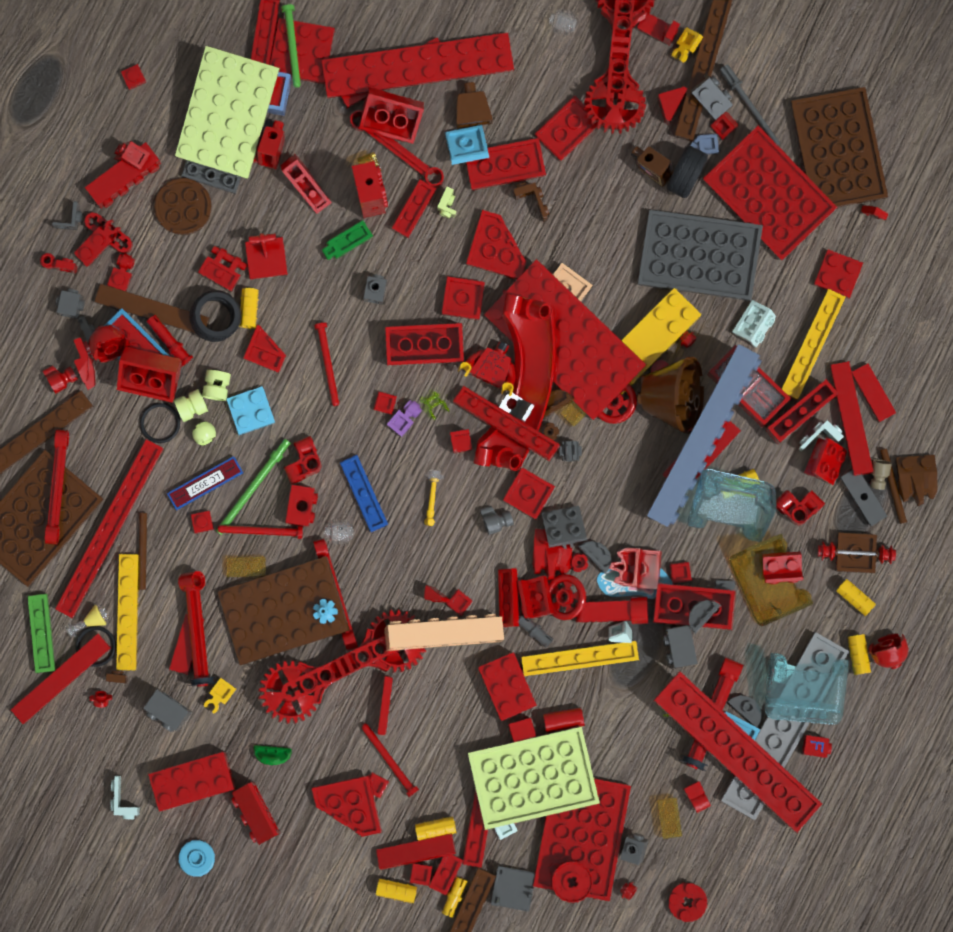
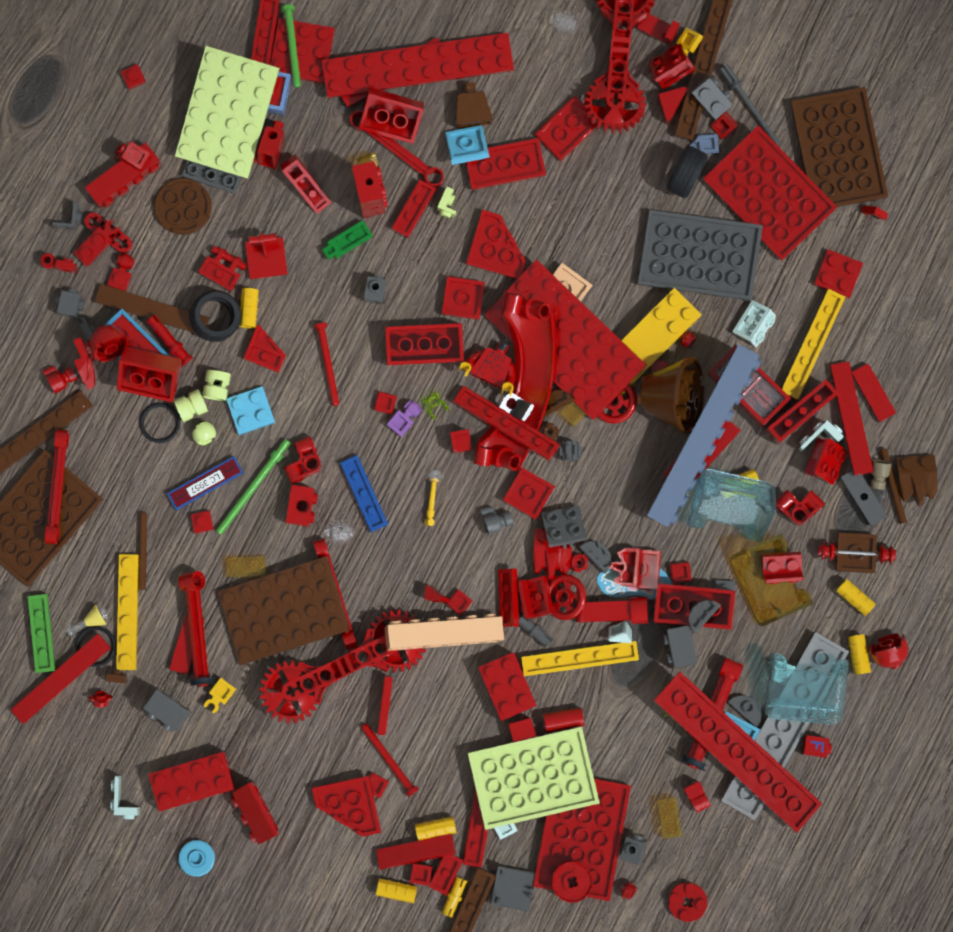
red plate [55,439,164,618] -> none
red bar [218,525,303,539] -> none
green plate [253,745,292,765] -> none
medium azure plant [313,599,338,624] -> none
reddish brown bracket [513,182,550,222] -> none
reddish brown torso [631,146,674,187] -> none
none -> red bracket [649,43,696,90]

